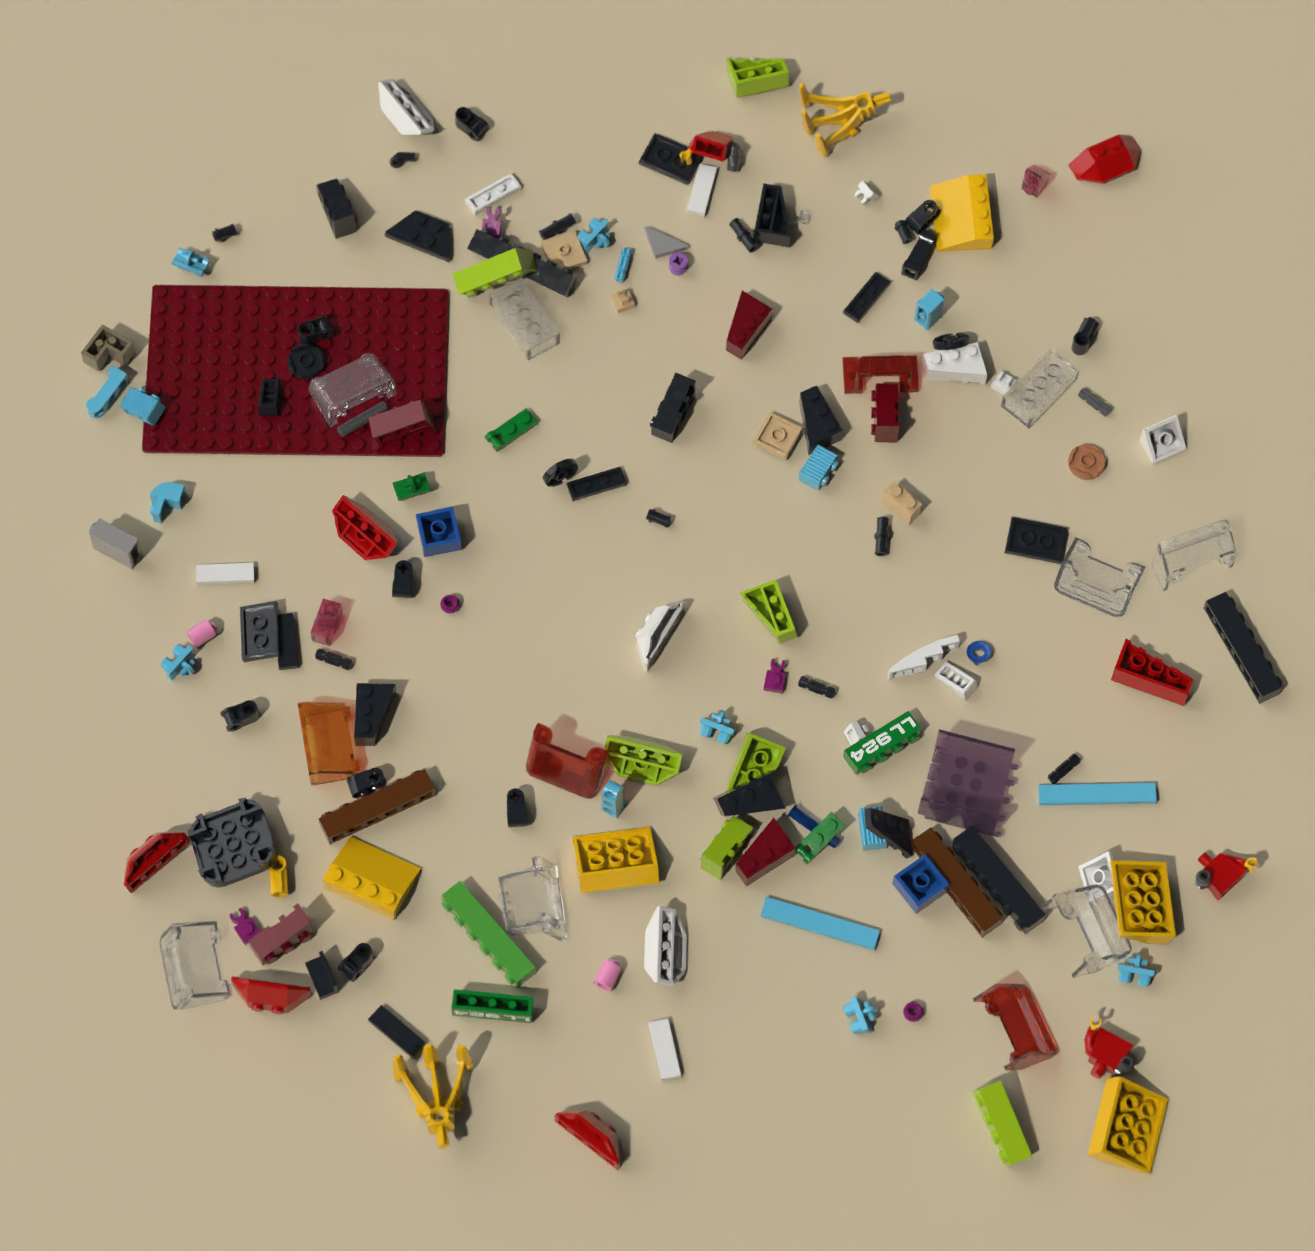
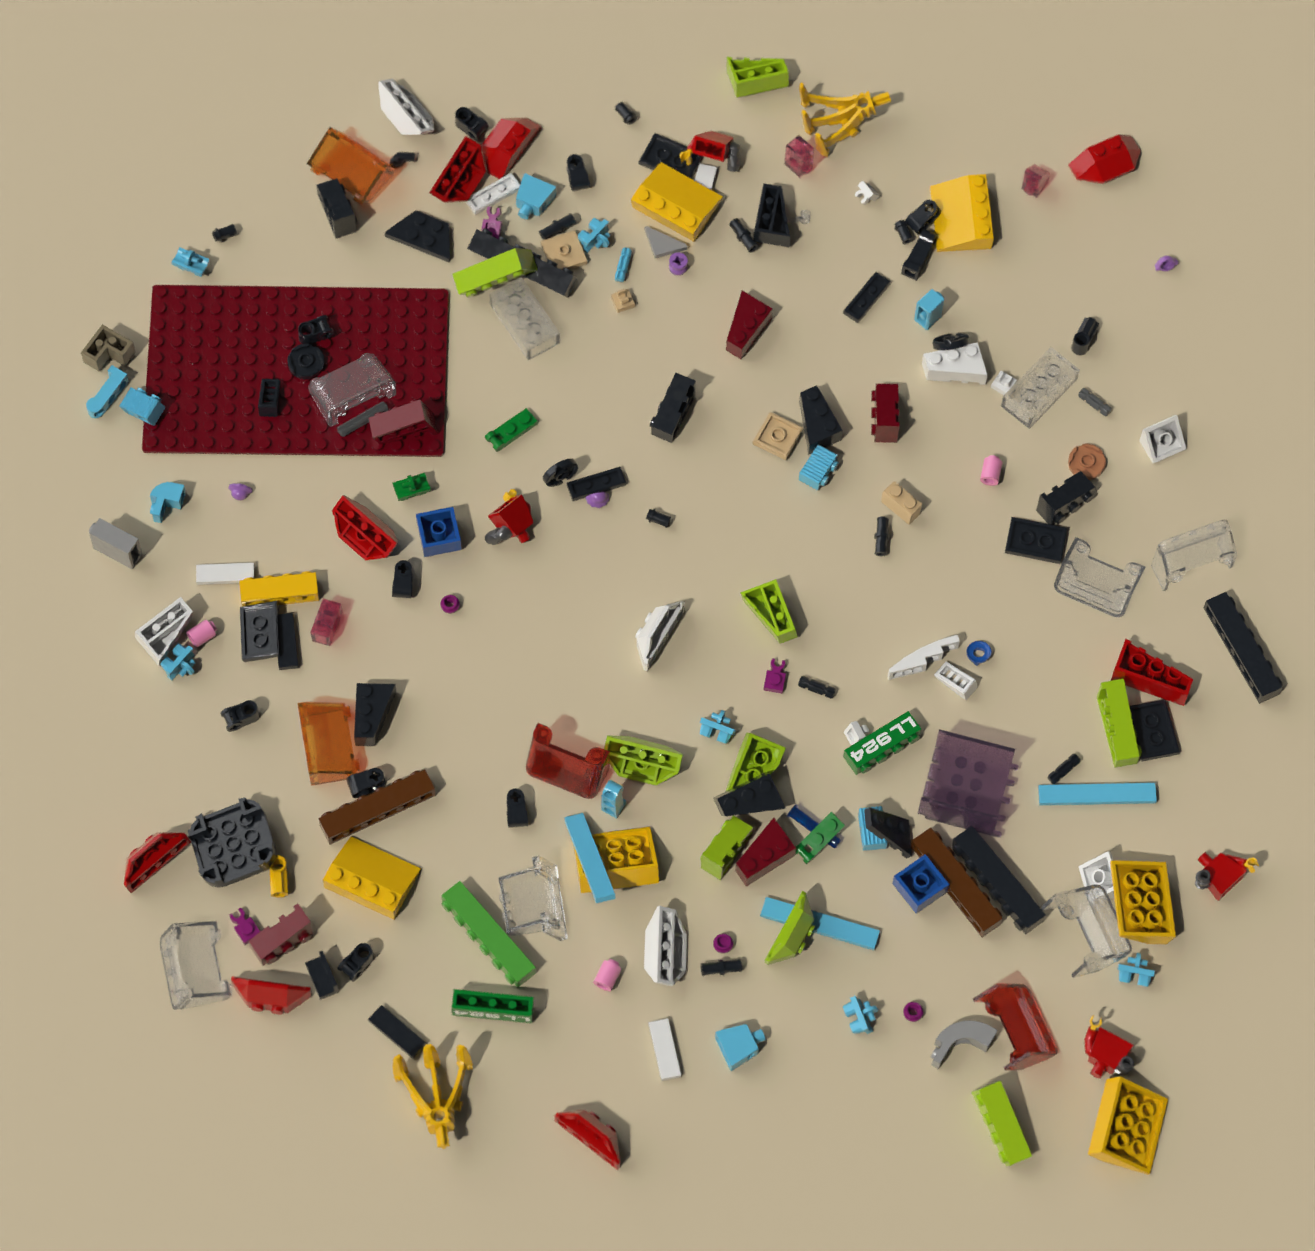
black axle [315,648,352,670] -> none
clear red windscreen [842,356,919,394] -> none
none -> white wedge [135,597,193,666]
none -> medium lavender piece [228,483,252,500]
none -> yellow brick [239,571,319,607]
none -> clear orange windscreen [307,127,397,205]
none -> red wedge [429,135,486,203]
none -> red wedge [481,118,542,180]
none -> red torso [485,489,533,545]
none -> medium azure torso [516,174,556,220]
none -> medium azure tile [564,813,615,904]
none -> black piece [567,154,590,191]
none -> medium lavender piece [585,492,609,508]
none -> black pin [615,102,636,124]
none -> yellow slope [631,162,723,242]
none -> black pin [700,959,742,976]
none -> magenta plate [713,934,733,953]
none -> medium azure torso [715,1024,766,1071]
none -> lime wedge [765,891,815,965]
none -> clear pink brick [784,135,814,178]
none -> light grey arch [931,1021,998,1069]
none -> bright pink brick [980,455,1003,486]
none -> black wedge [1036,471,1096,525]
none -> lime wedge [1097,679,1141,768]
none -> black tile [1129,699,1180,762]
none -> medium lavender piece [1155,255,1178,271]

